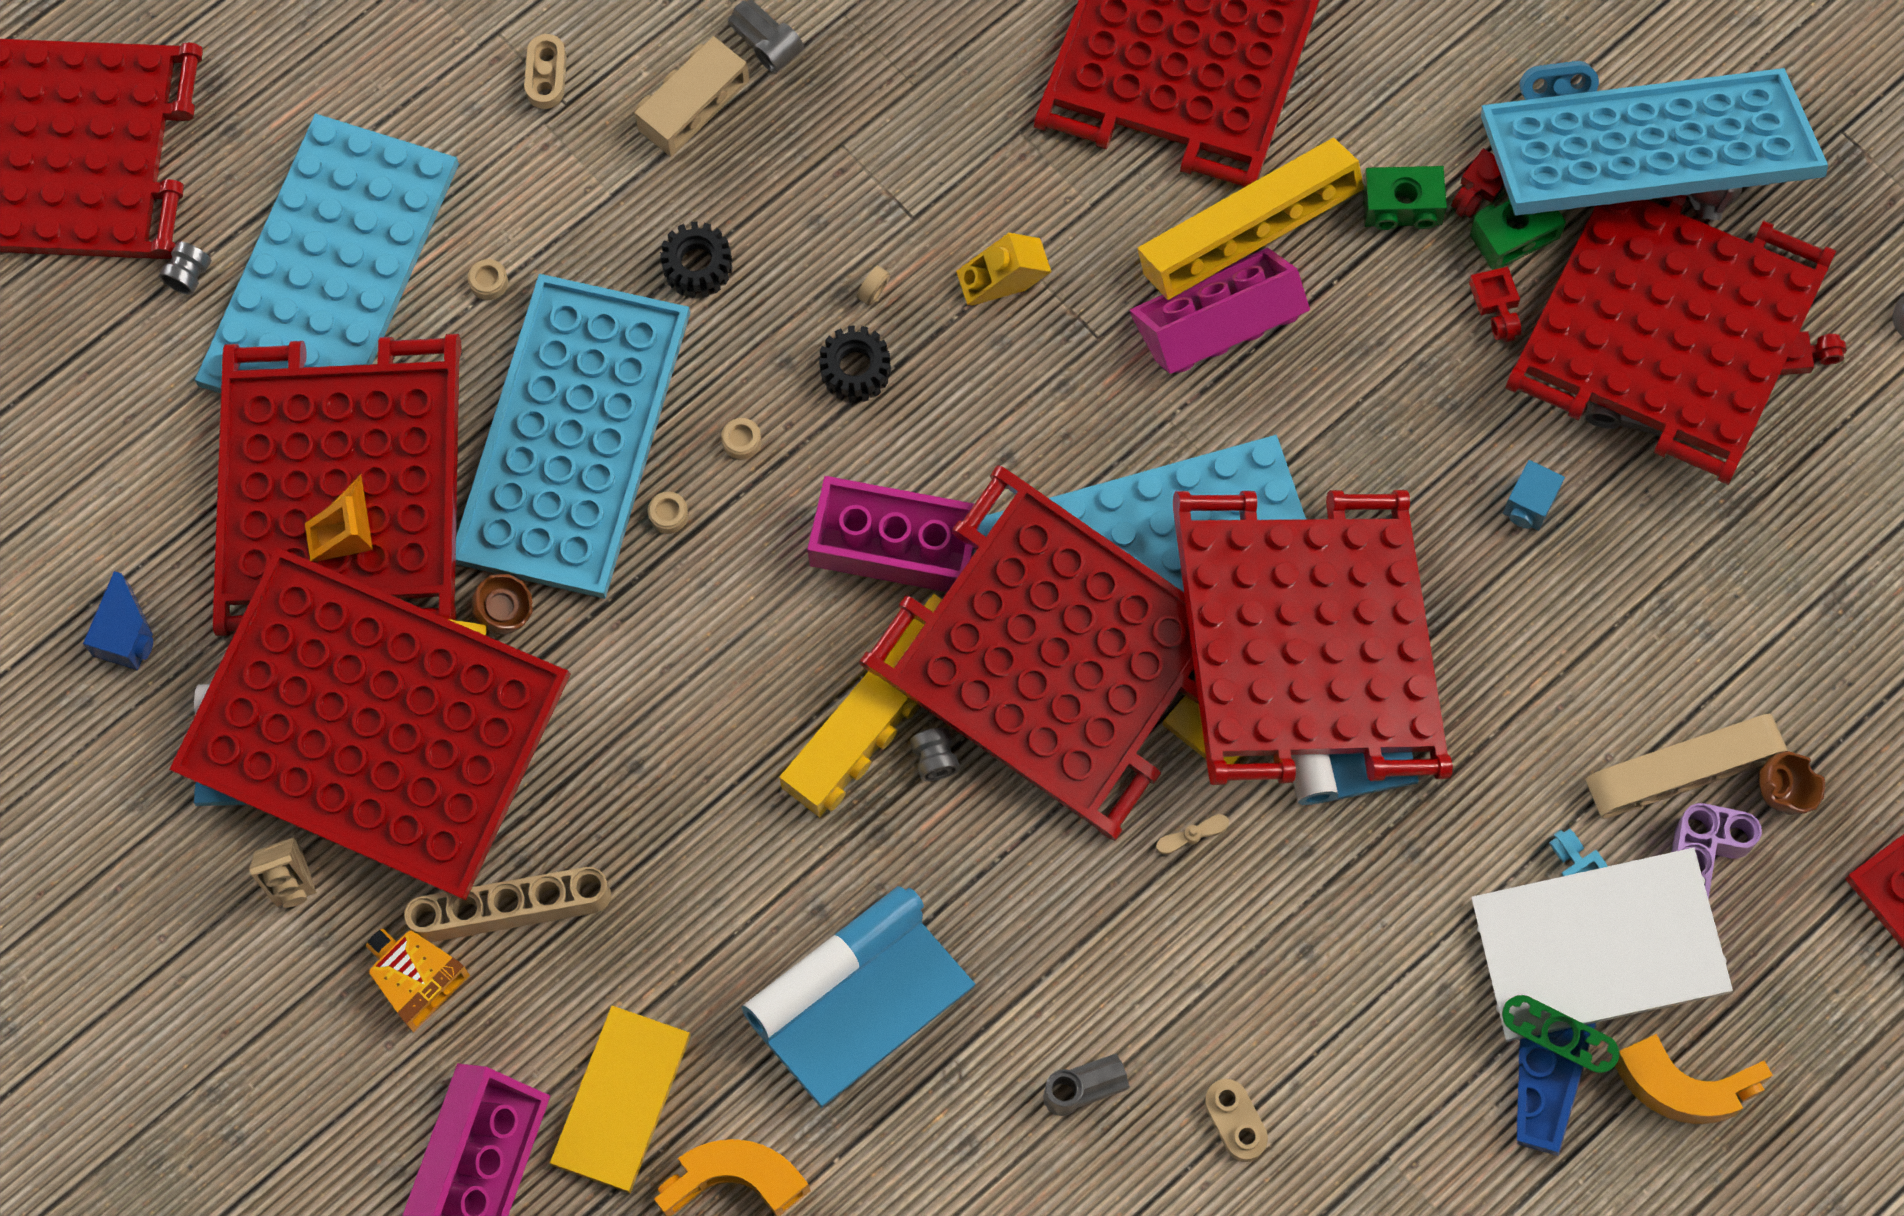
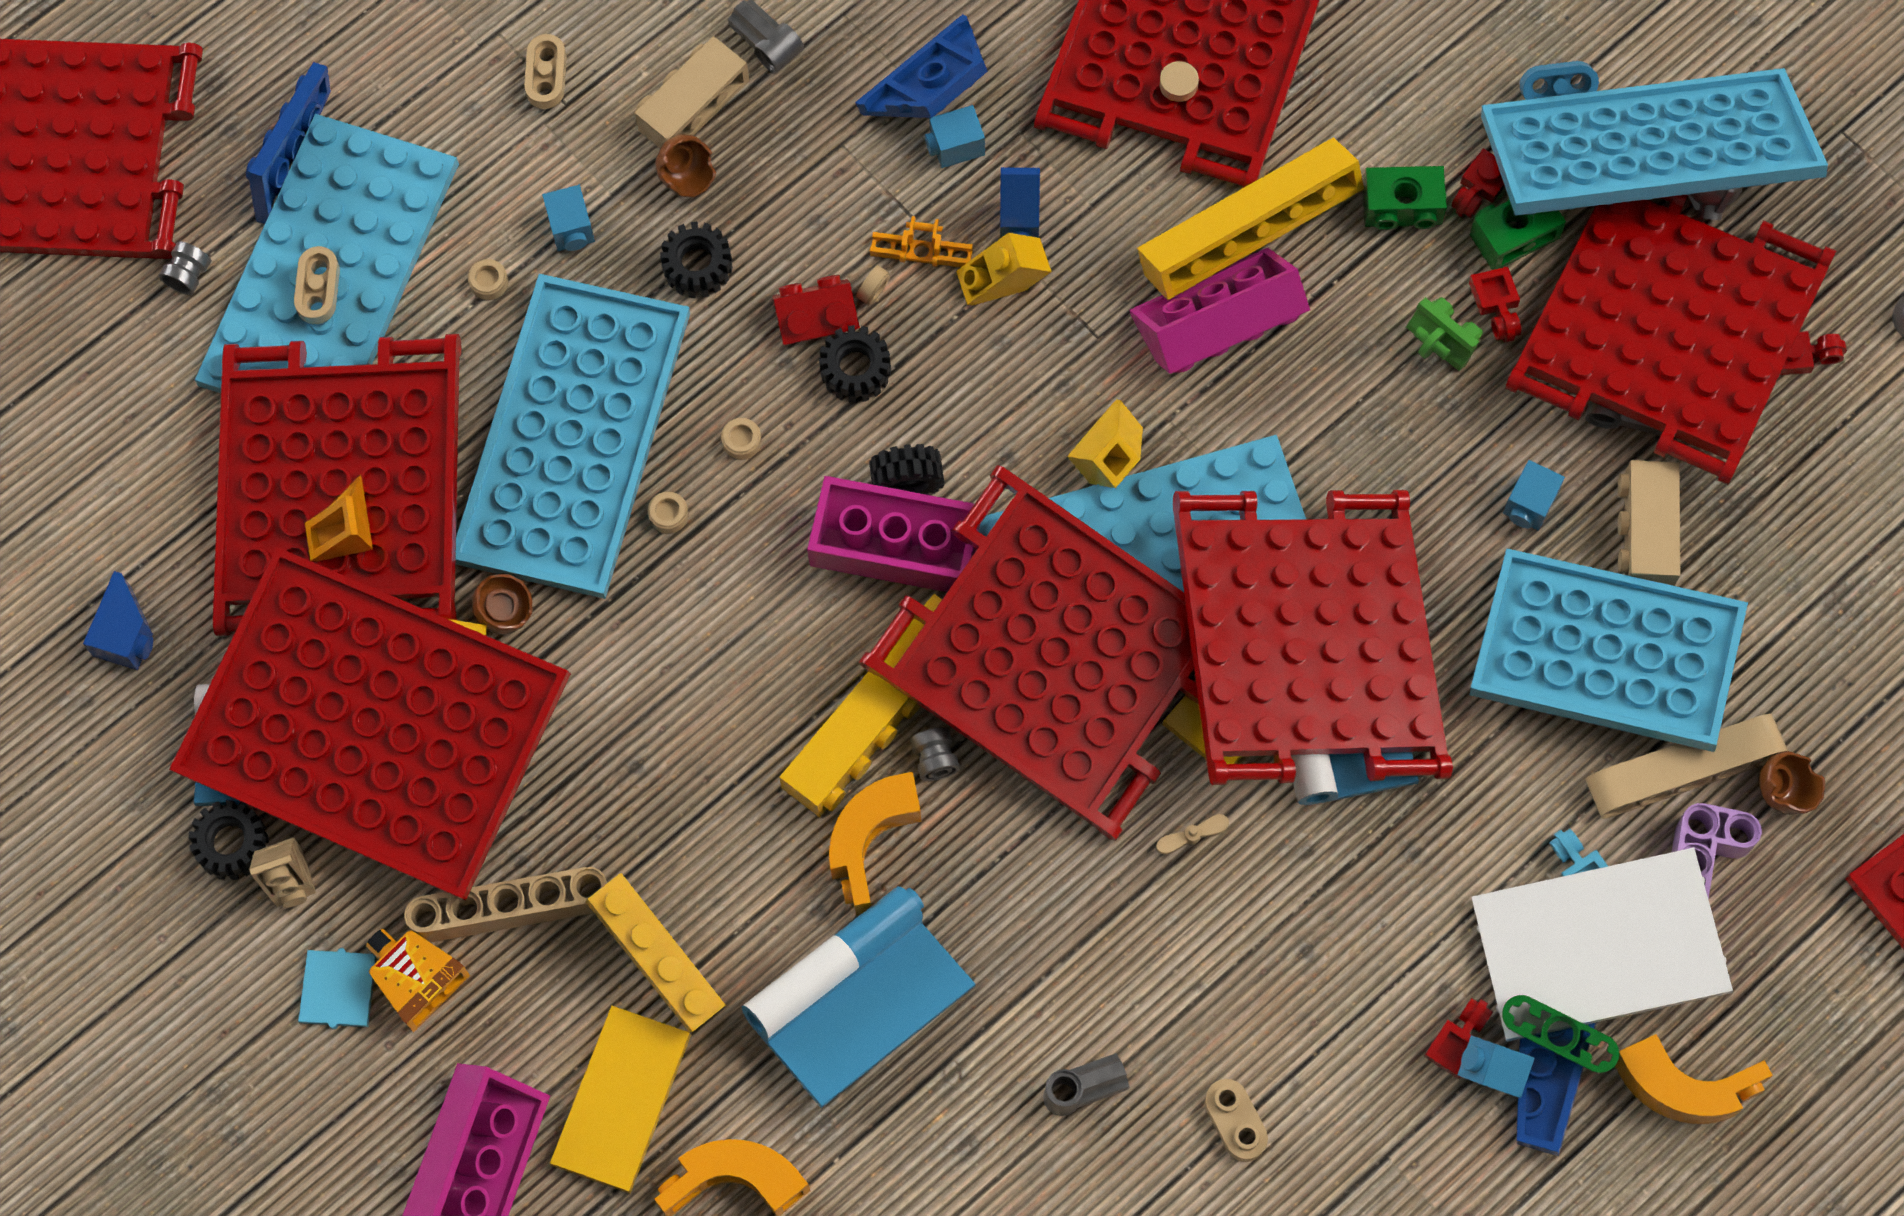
none -> black tyre [188,800,269,880]
none -> blue wing [246,62,331,224]
none -> tan plate [294,246,340,324]
none -> medium azure piece [298,948,377,1029]
none -> dark azure brick [542,184,595,251]
none -> yellow brick [585,873,726,1032]
none -> dark orange hair [655,134,716,197]
none -> red bracket [772,275,860,345]
none -> light orange arch [829,772,922,916]
none -> blue wing [855,14,988,118]
none -> black tyre [869,444,945,495]
none -> light orange piece [870,216,973,267]
none -> dark azure brick [924,105,985,168]
none -> blue slope [1000,167,1040,238]
none -> yellow slope [1067,399,1143,488]
none -> tan tile [1160,61,1199,102]
none -> bright green hips [1406,297,1483,371]
none -> red plate [1424,998,1493,1080]
none -> dark azure brick [1457,1035,1535,1098]
none -> medium azure plate [1469,548,1748,752]
none -> tan brick [1618,460,1680,586]

